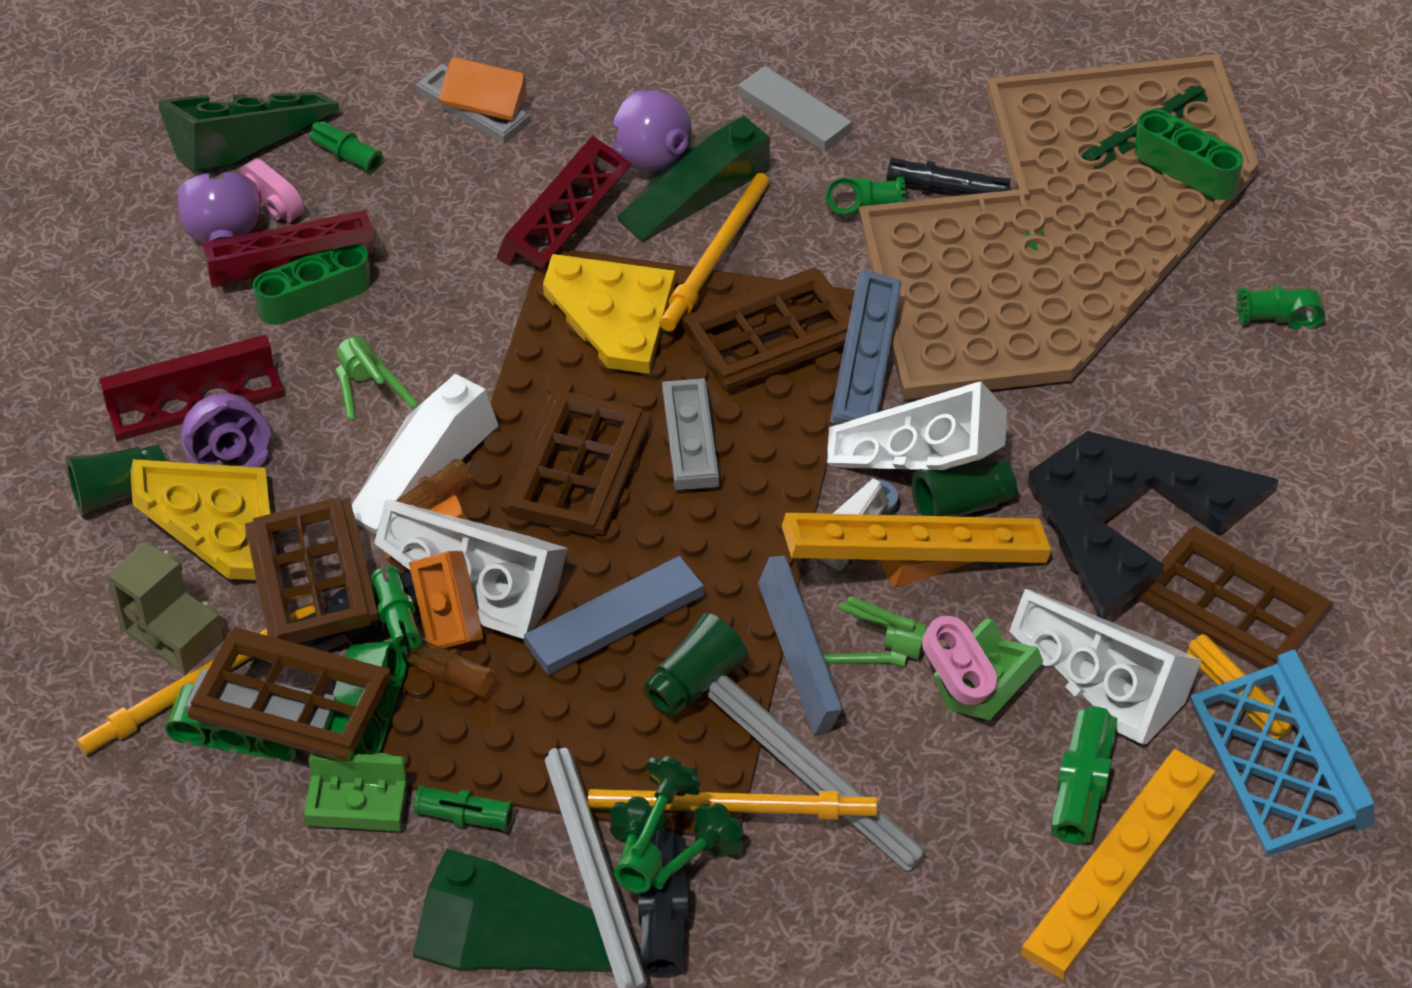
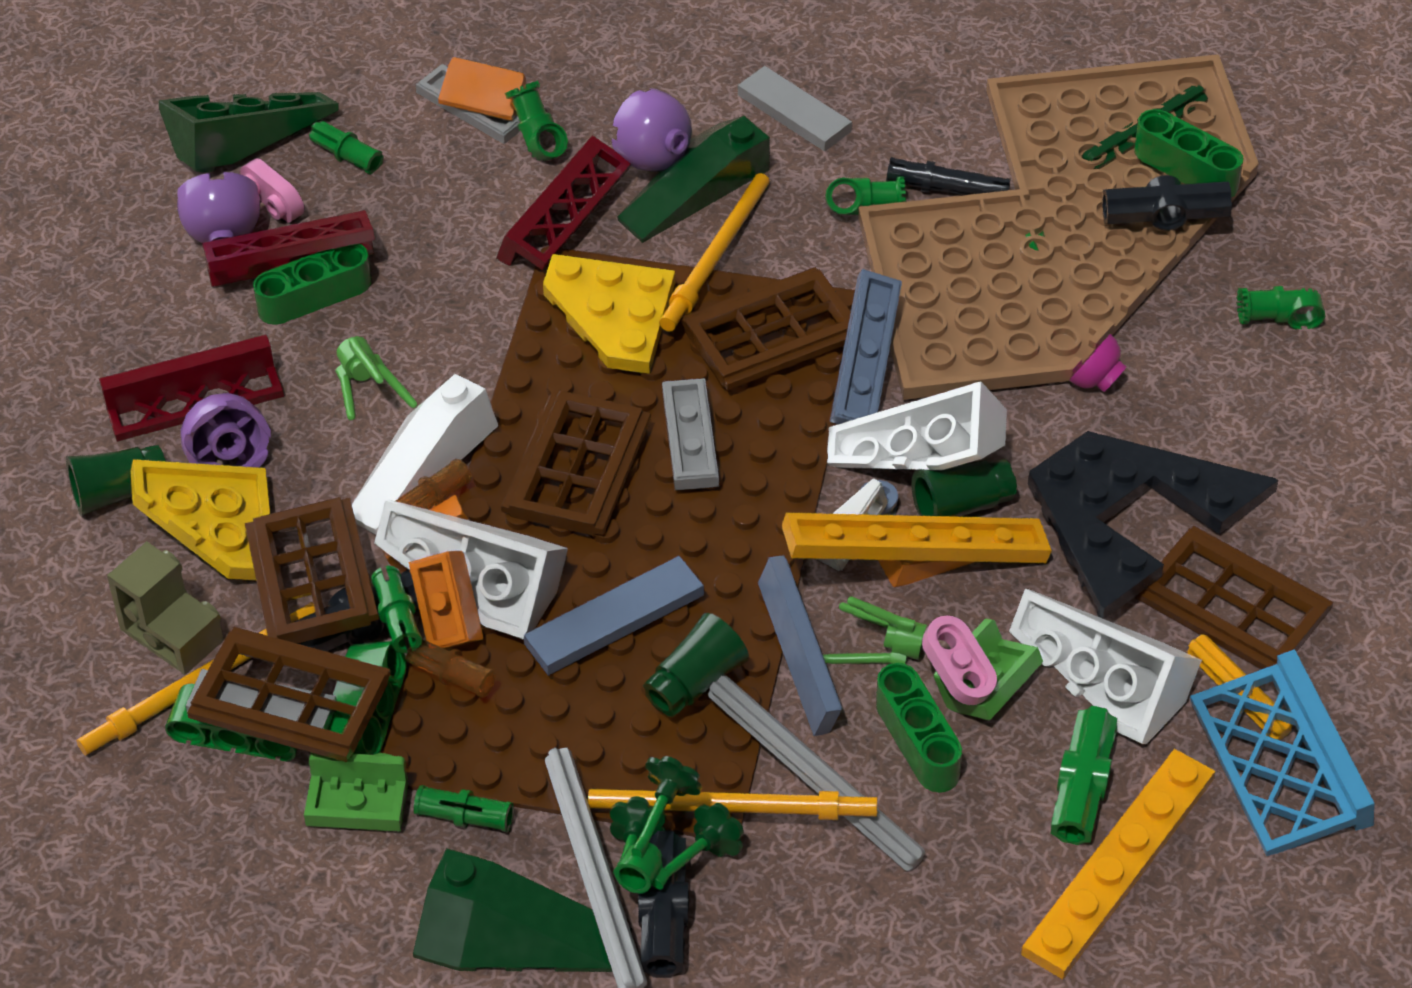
none -> green connector [505,81,568,161]
none -> green beam [876,663,962,793]
none -> dark pink piece [1069,334,1127,392]
none -> black piece [1102,175,1232,231]

